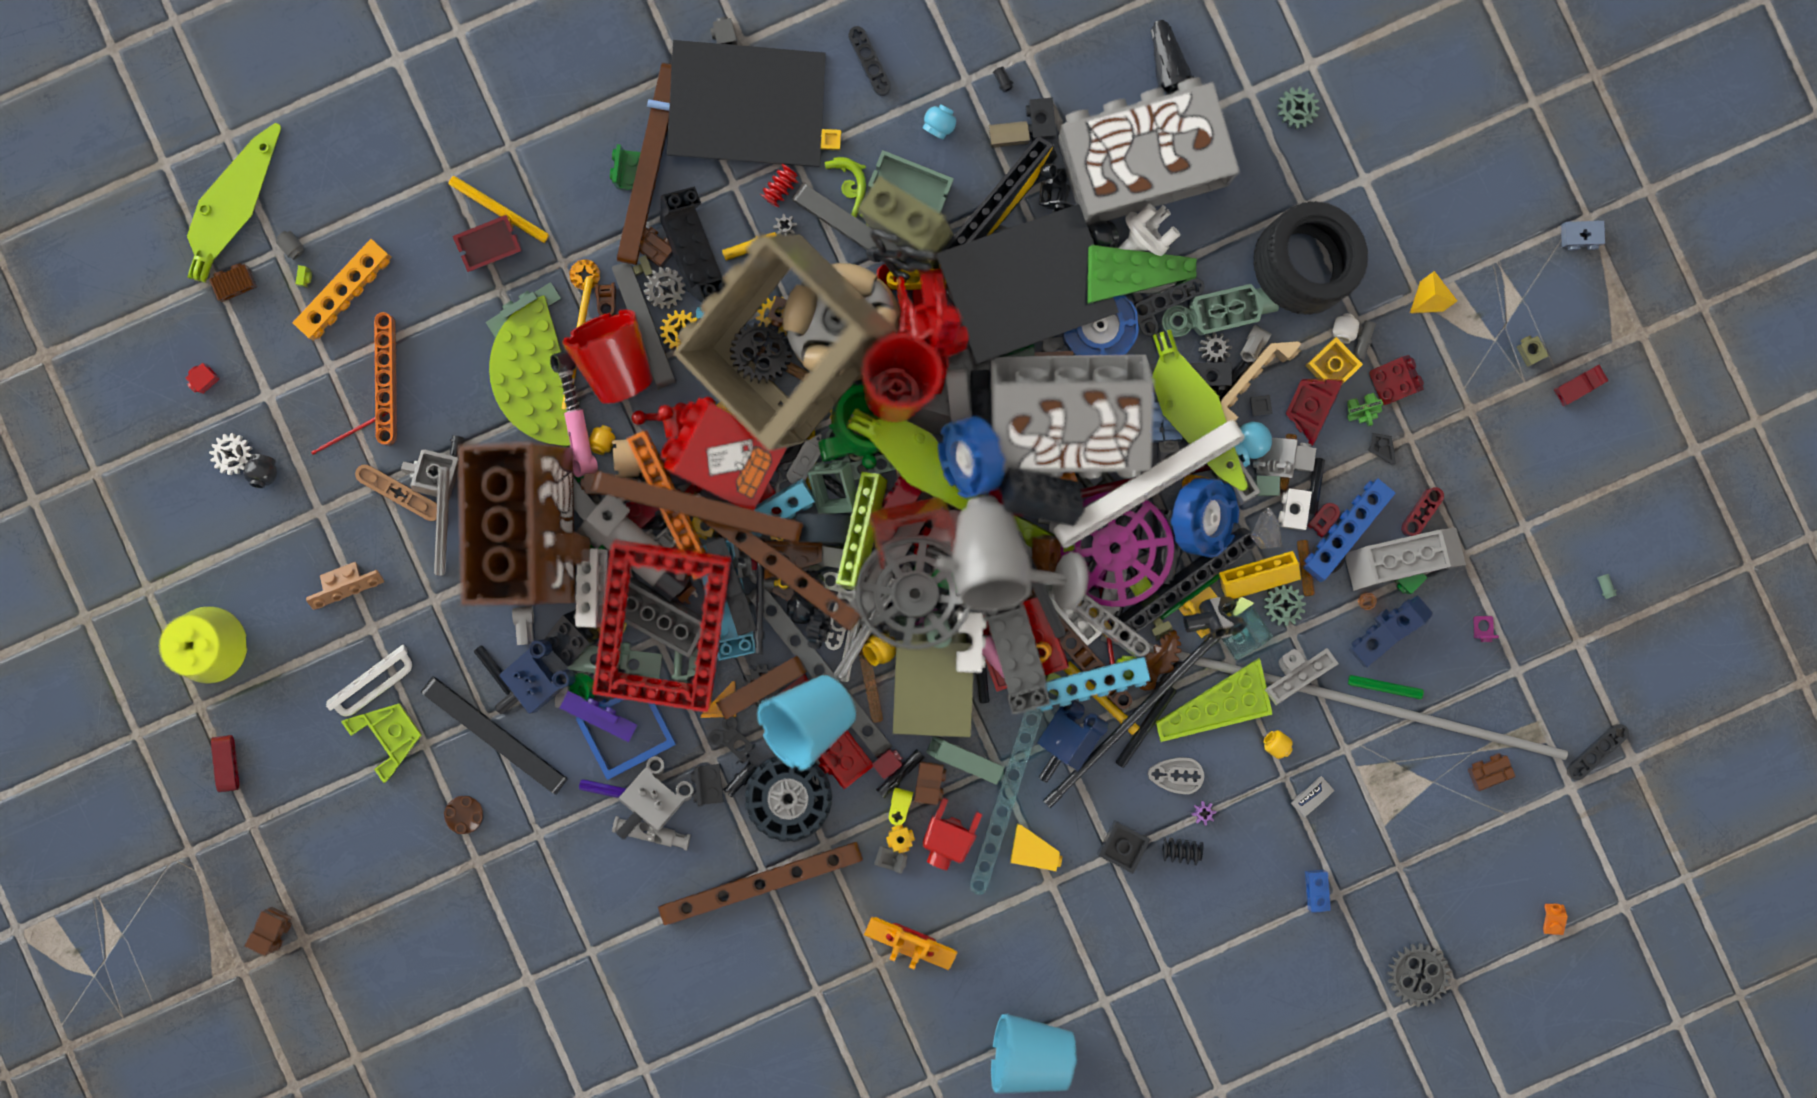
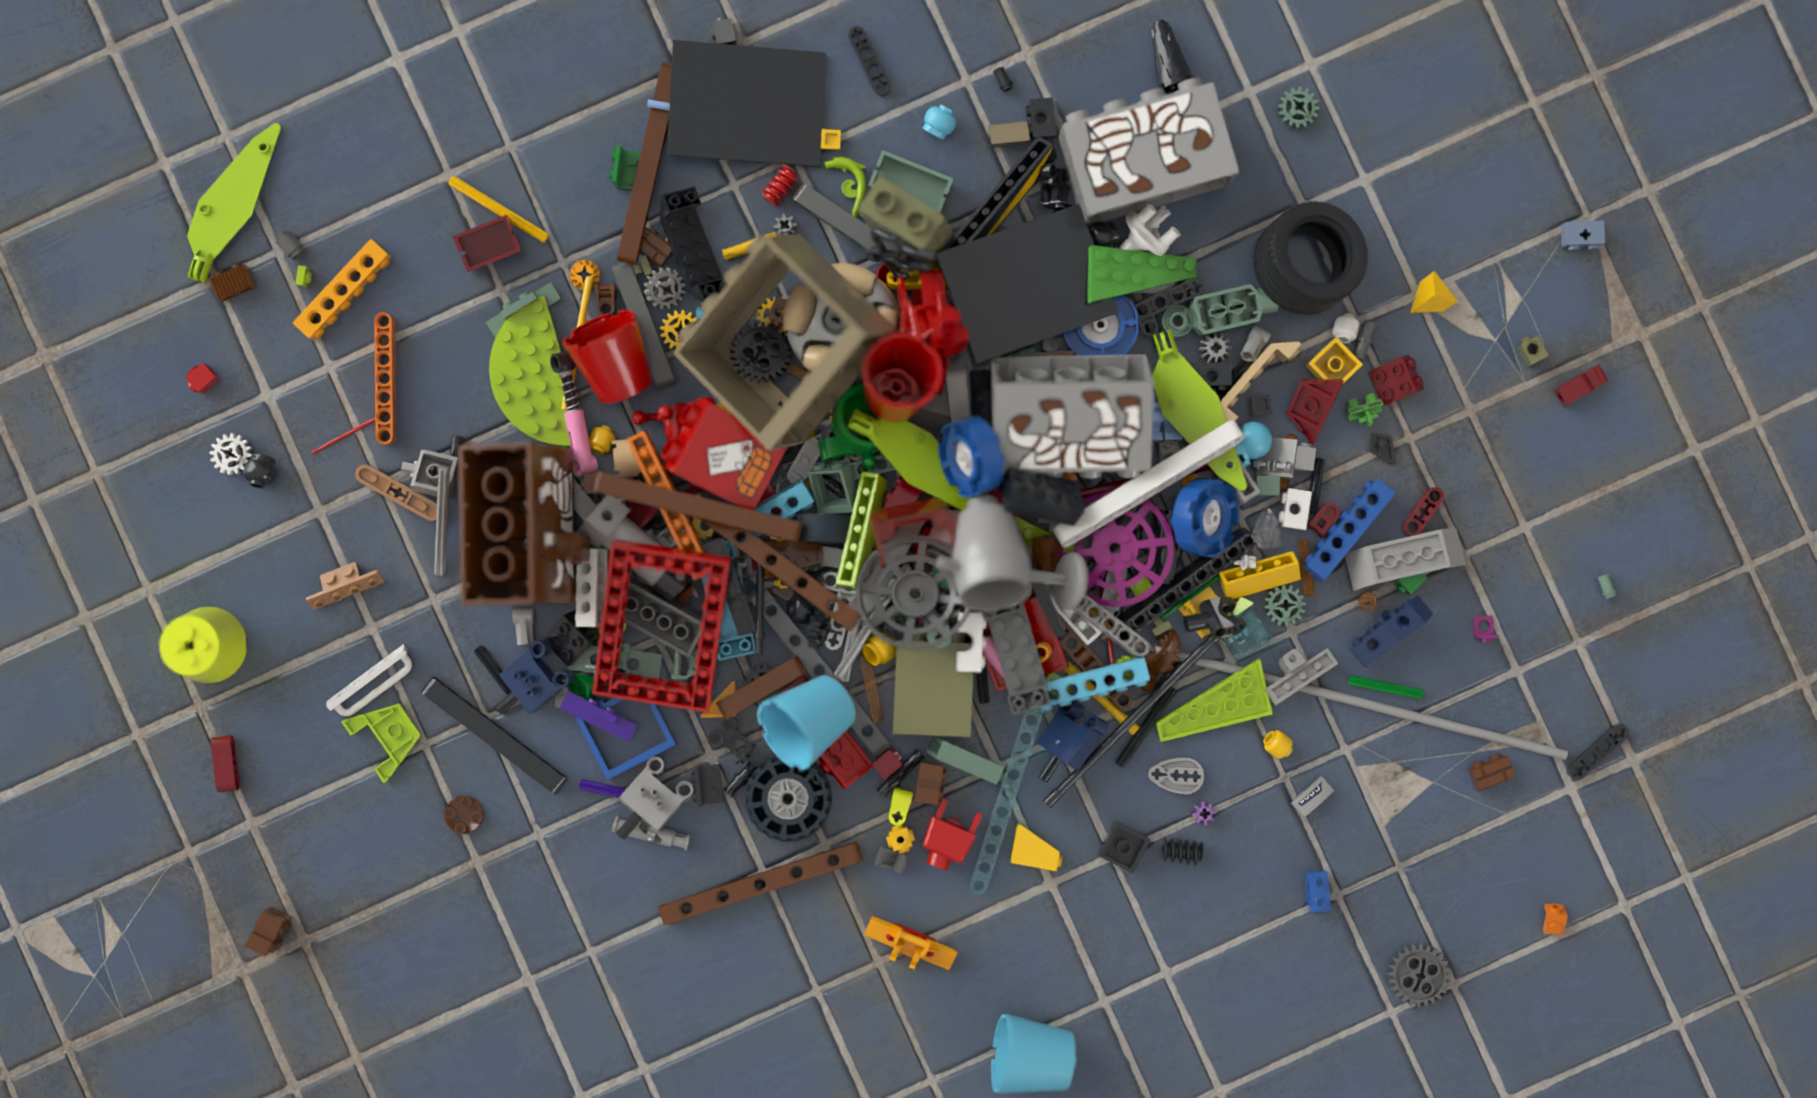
none -> white plant [1234,555,1256,571]

